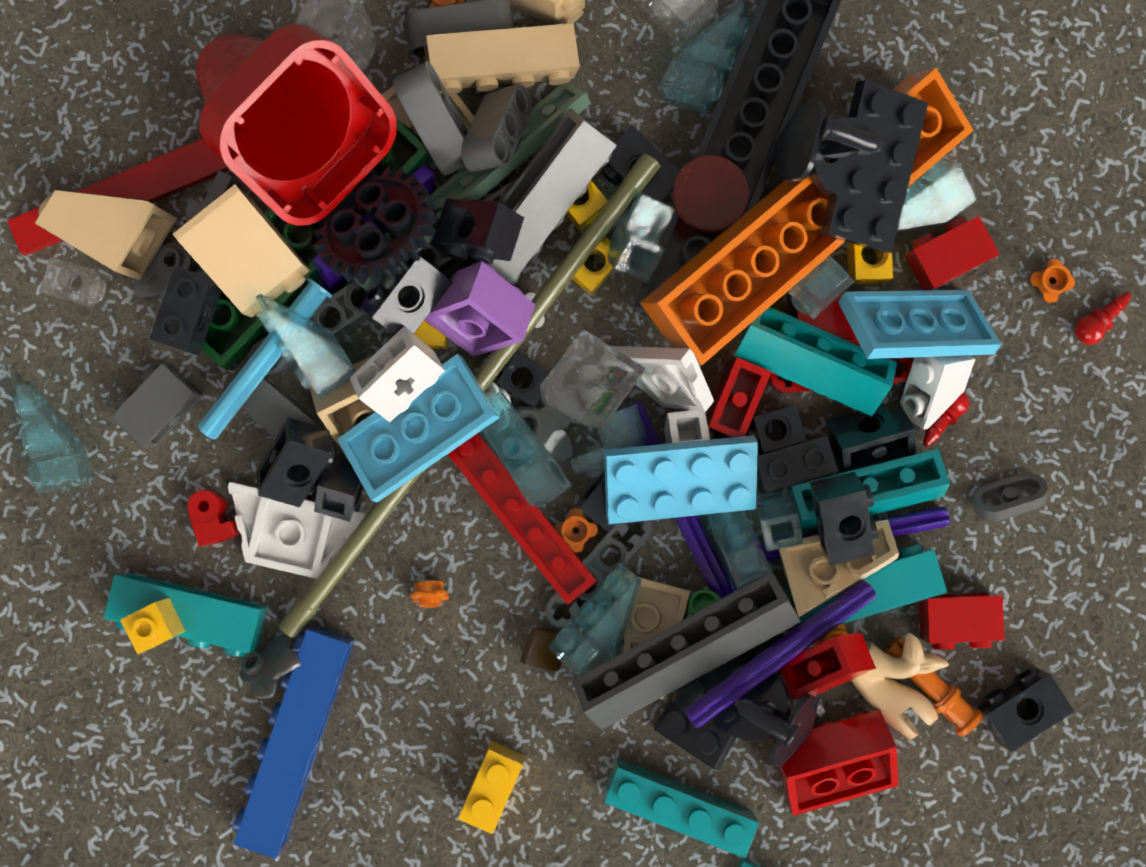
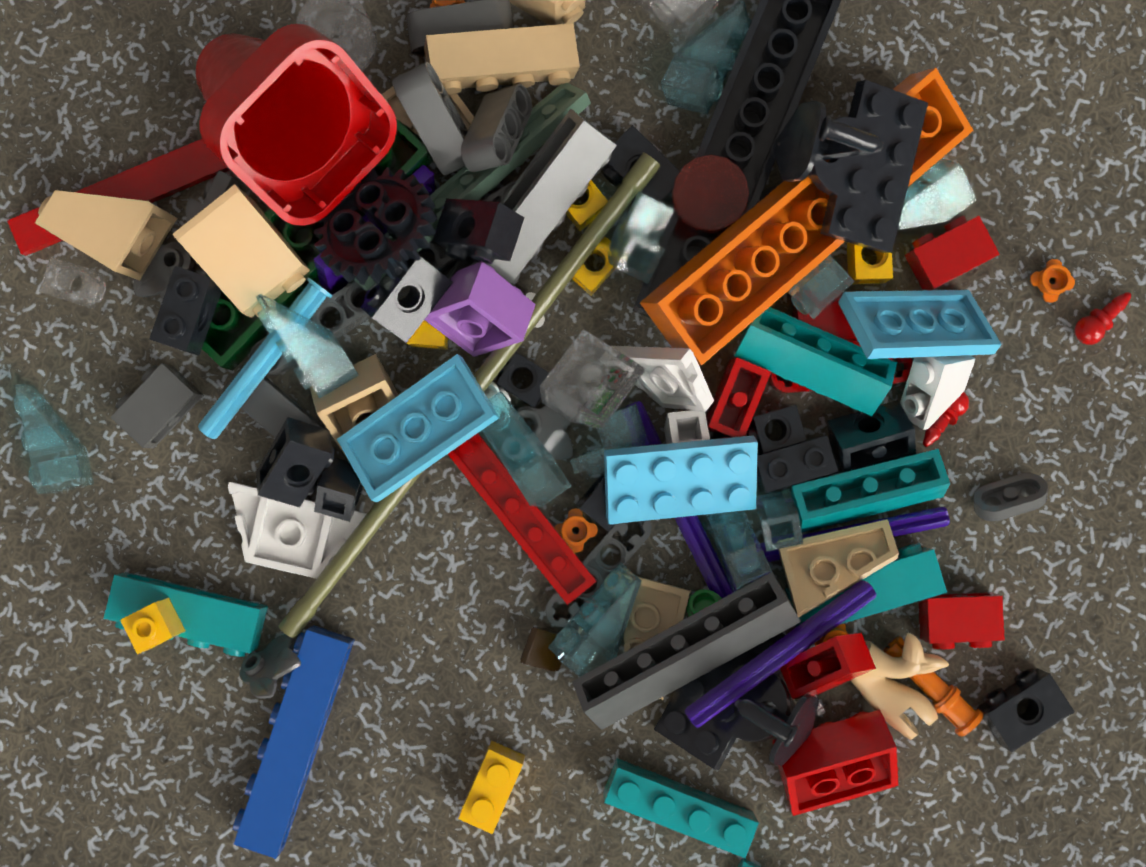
red leg [187,490,241,547] -> none
white brick [350,326,445,422] -> none
orange plate [410,581,449,608] -> none
black brick [809,471,878,566] -> none

